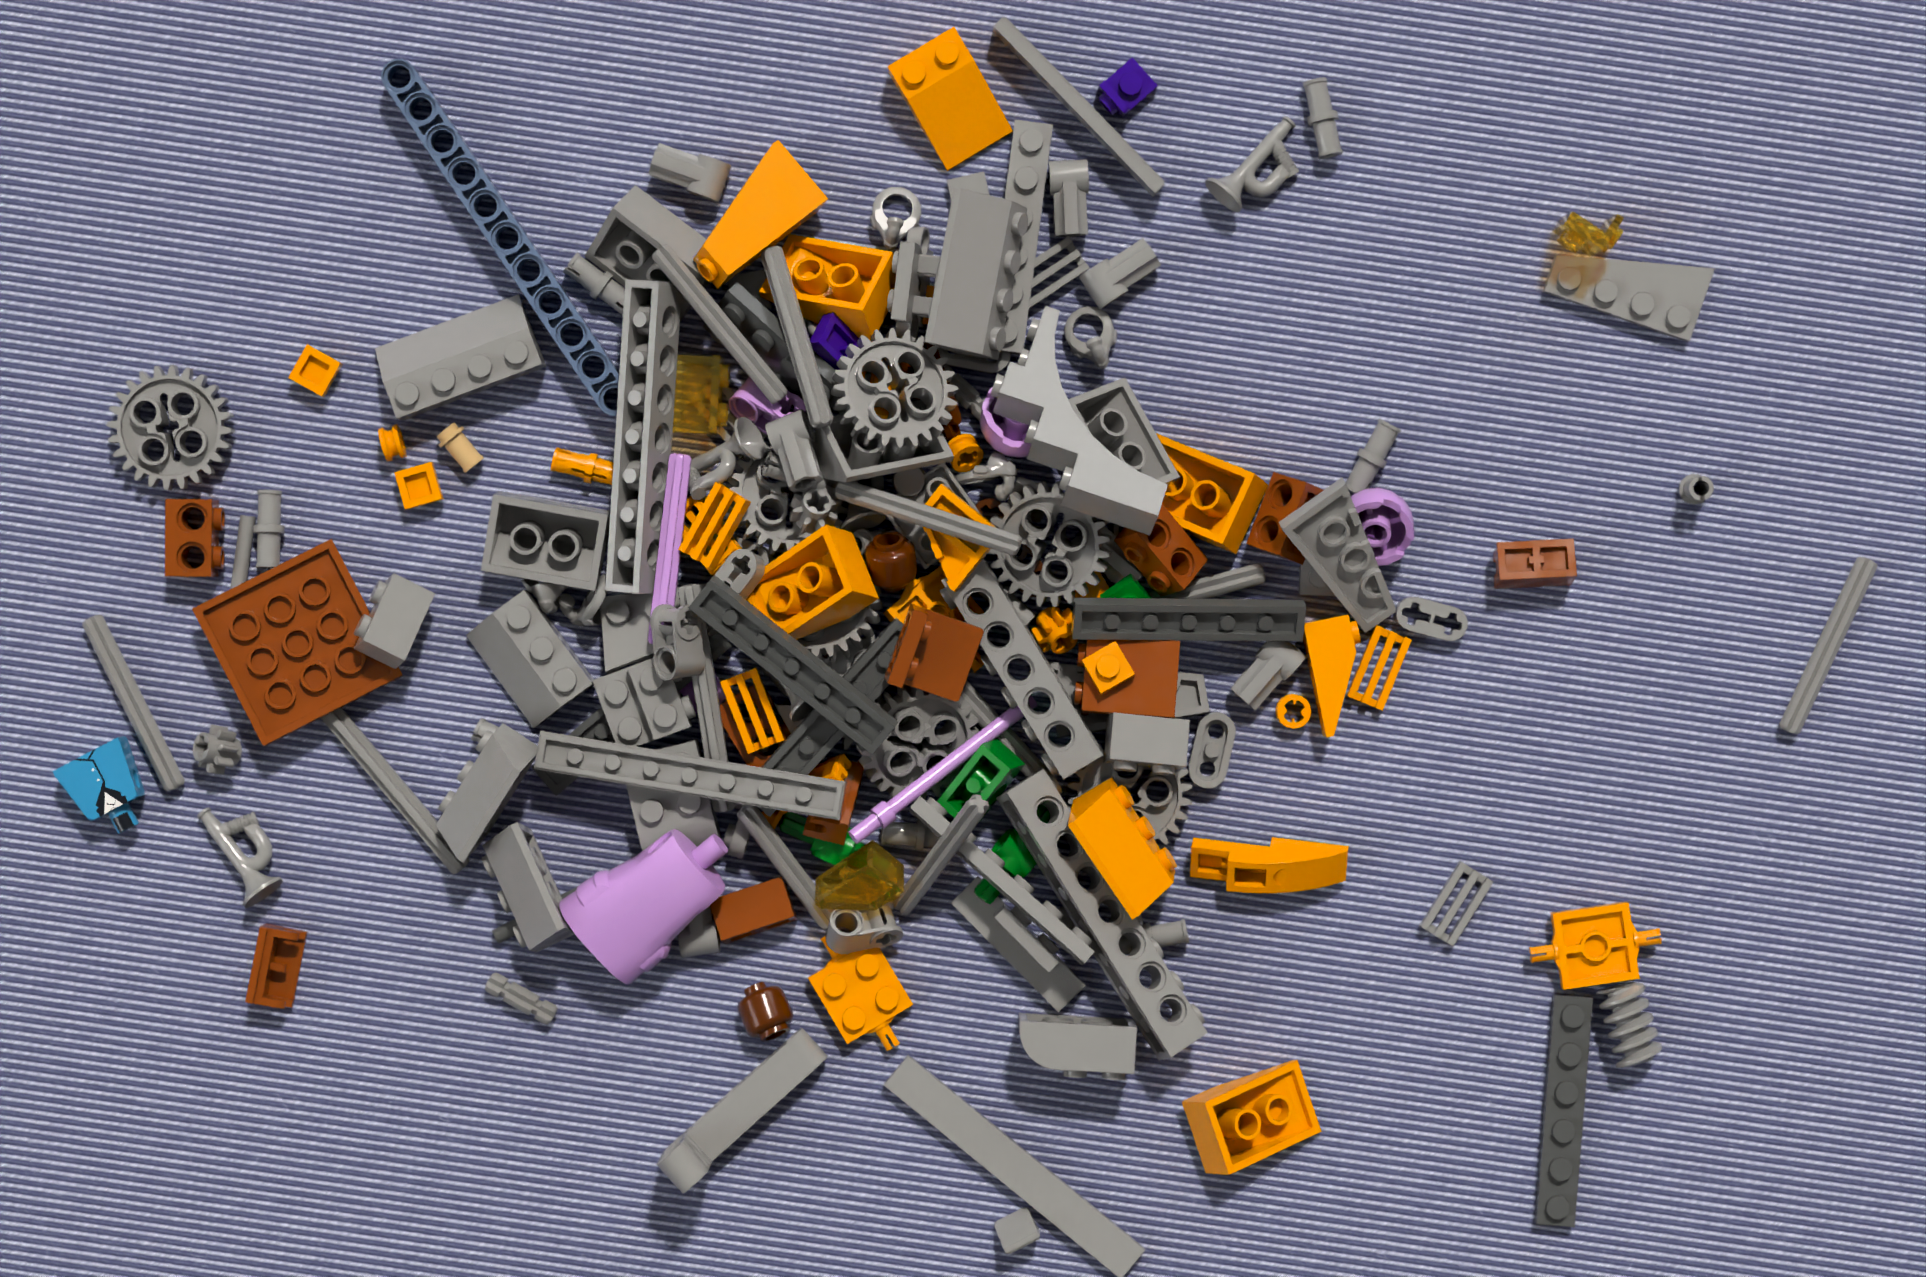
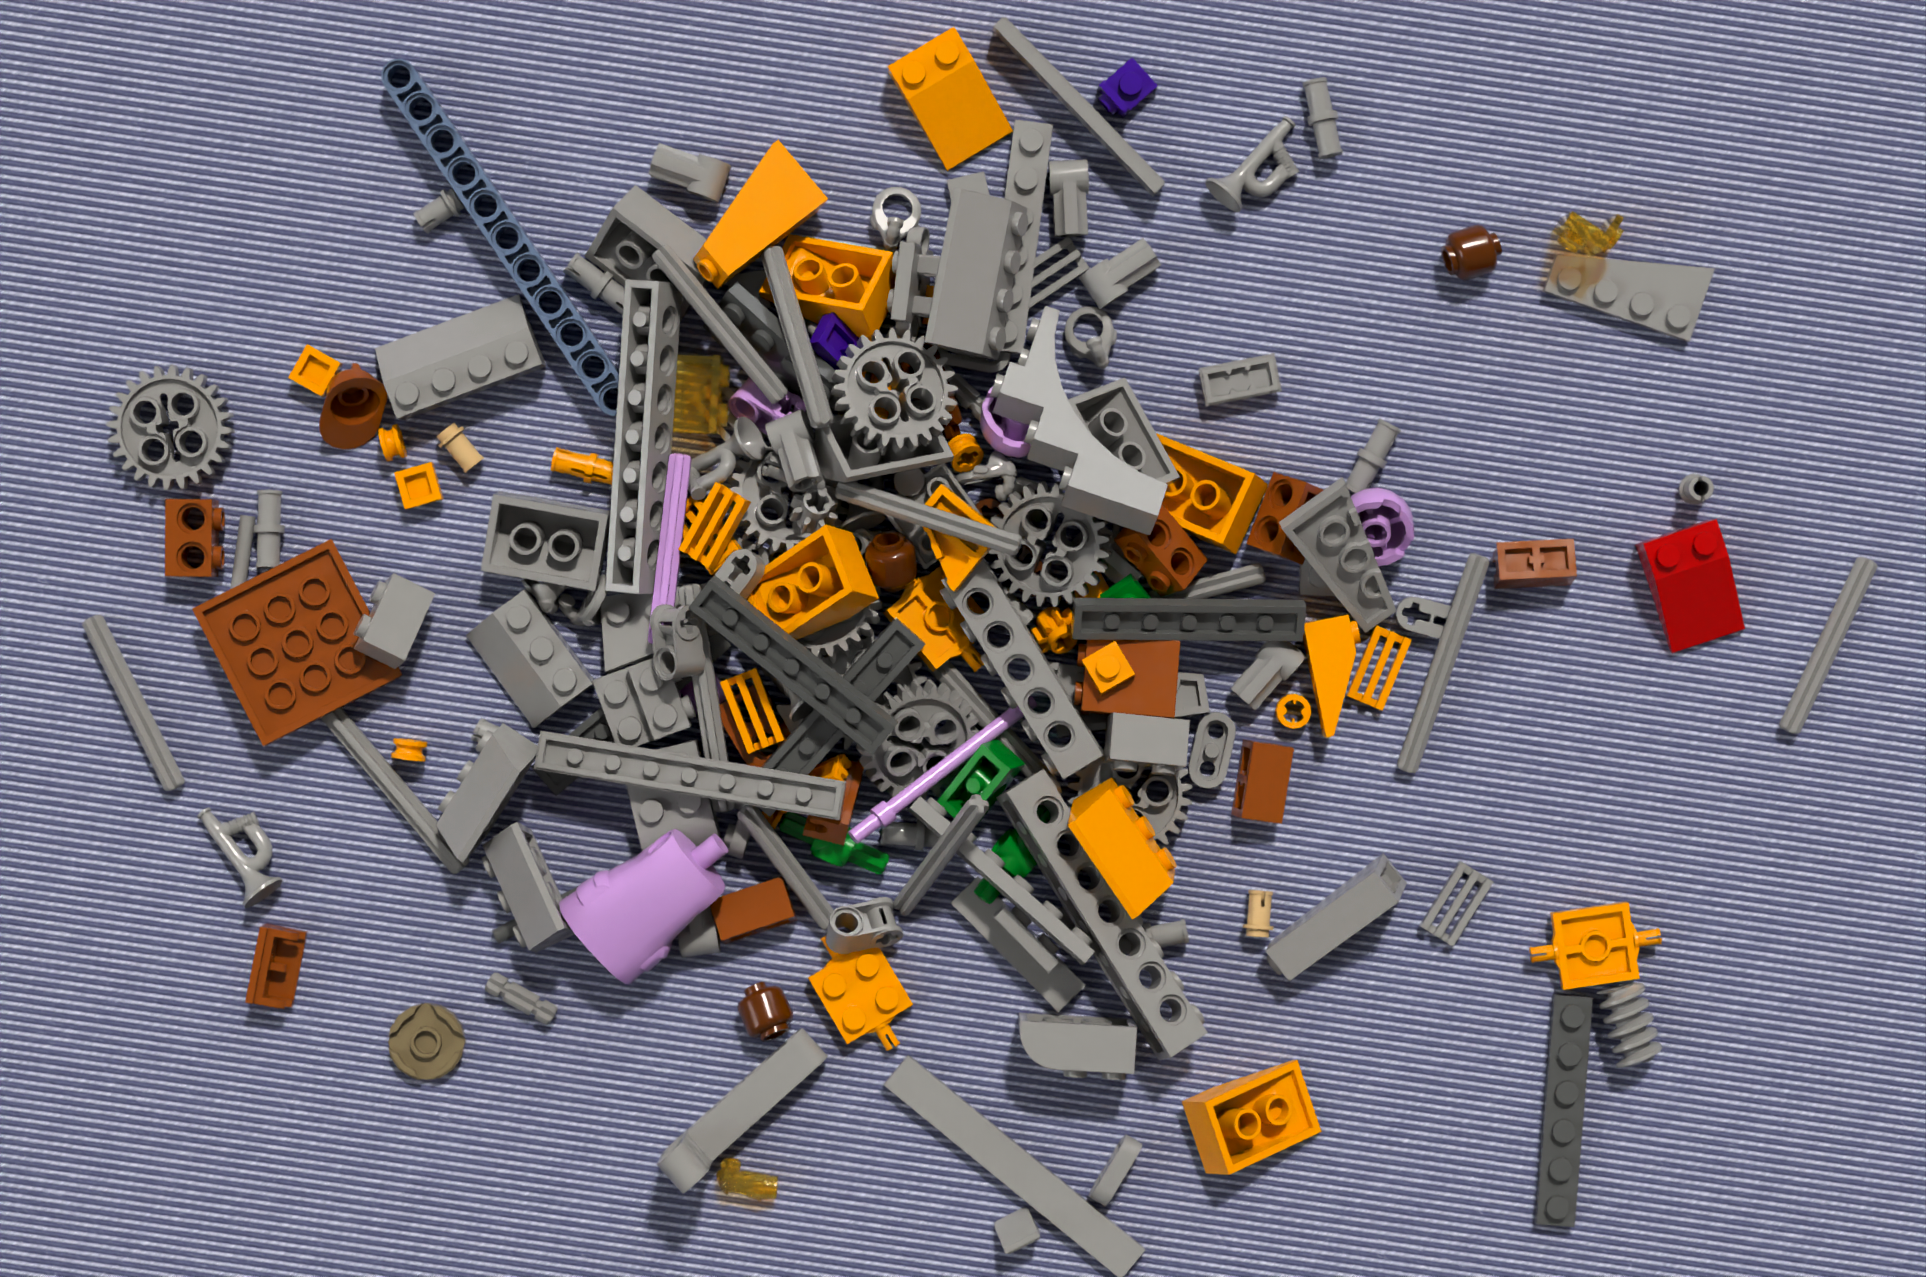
dark azure torso [52,736,145,834] -> none
light grey gear [193,725,242,775] -> none
clear yellow slope [815,840,904,911] -> none
dark orange bracket [884,603,984,702] -> none
light orange slope [1190,837,1349,893] -> none
none -> dark orange piece [319,363,388,449]
none -> dark tan tile [388,1003,466,1080]
none -> light orange bush [391,738,428,762]
none -> light grey pin [413,188,465,234]
none -> clear yellow arm [716,1158,778,1201]
none -> light grey beam [1088,1134,1142,1206]
none -> light grey plate [1198,353,1282,407]
none -> dark orange hinge [1231,739,1294,824]
none -> tan pin [1243,890,1274,938]
none -> light grey slope [1266,853,1407,981]
none -> light grey axle [1397,553,1489,773]
none -> reddish brown head [1441,224,1502,281]
none -> red slope [1635,519,1745,653]

